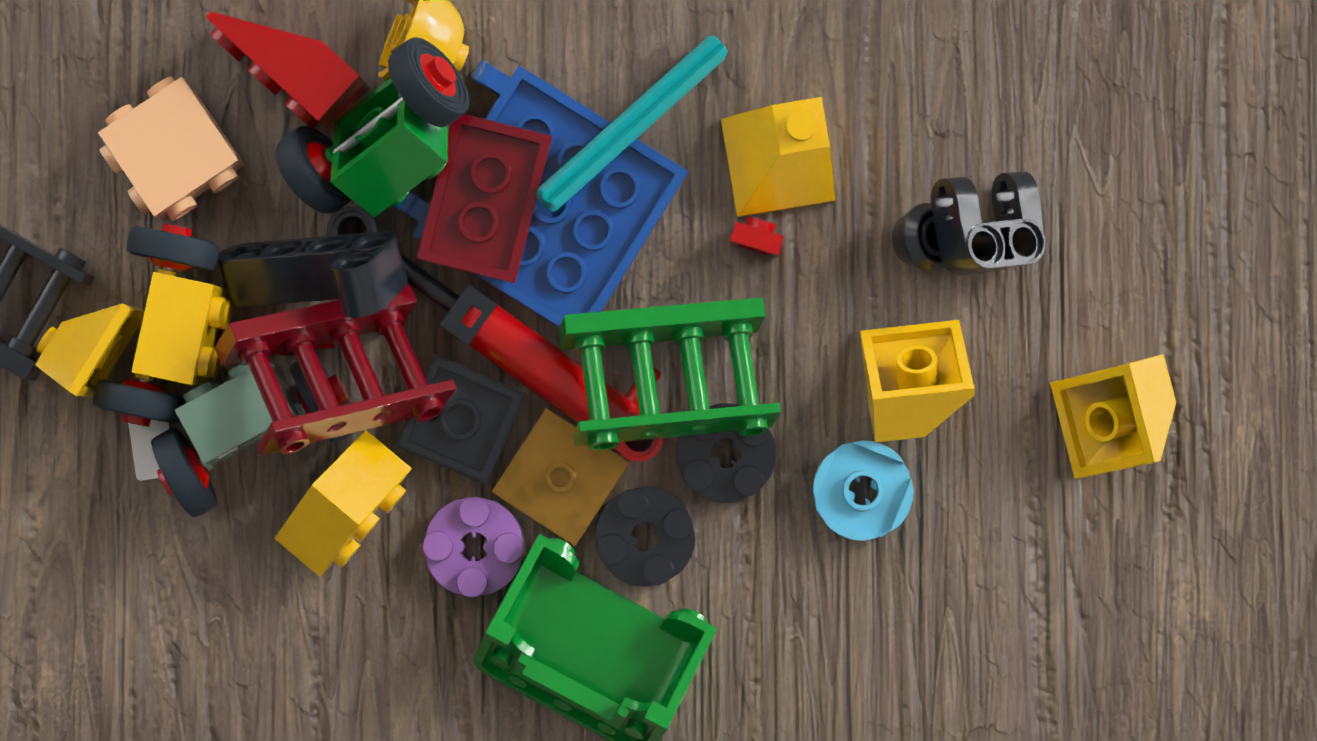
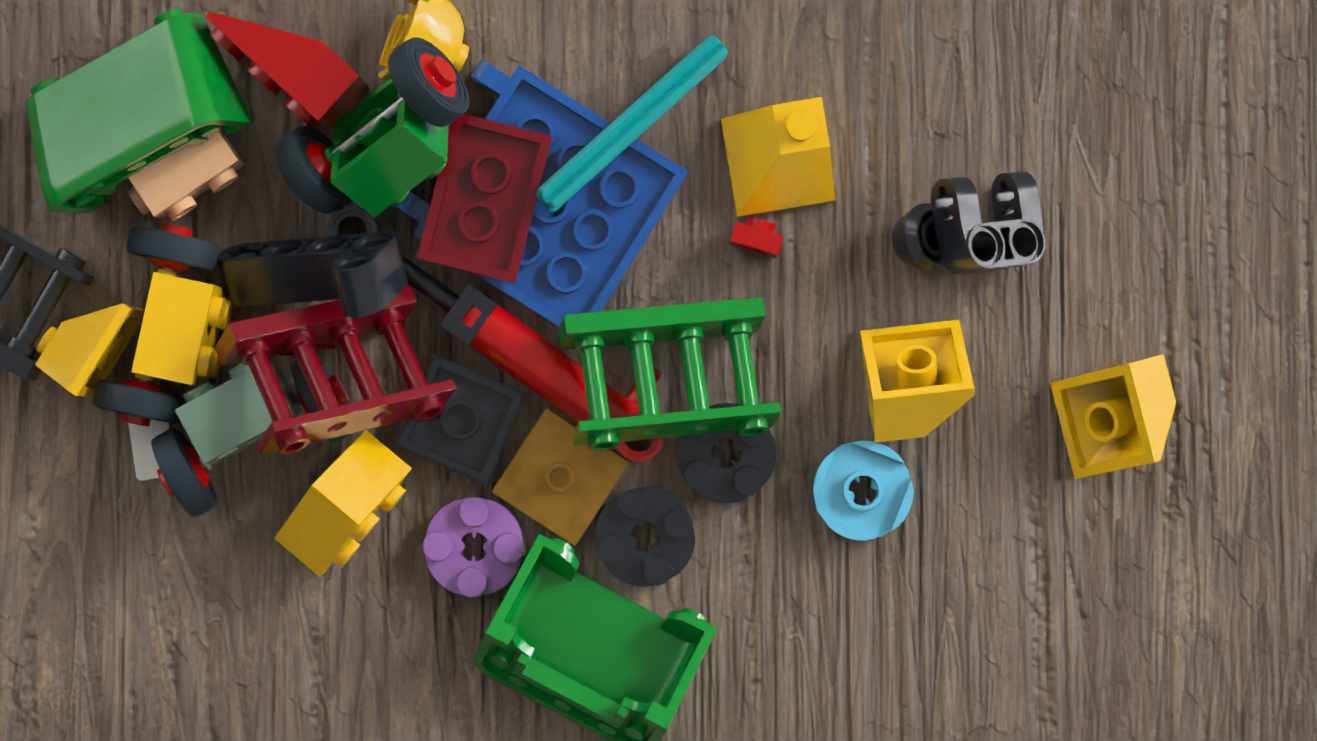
none -> green windscreen [25,8,253,213]

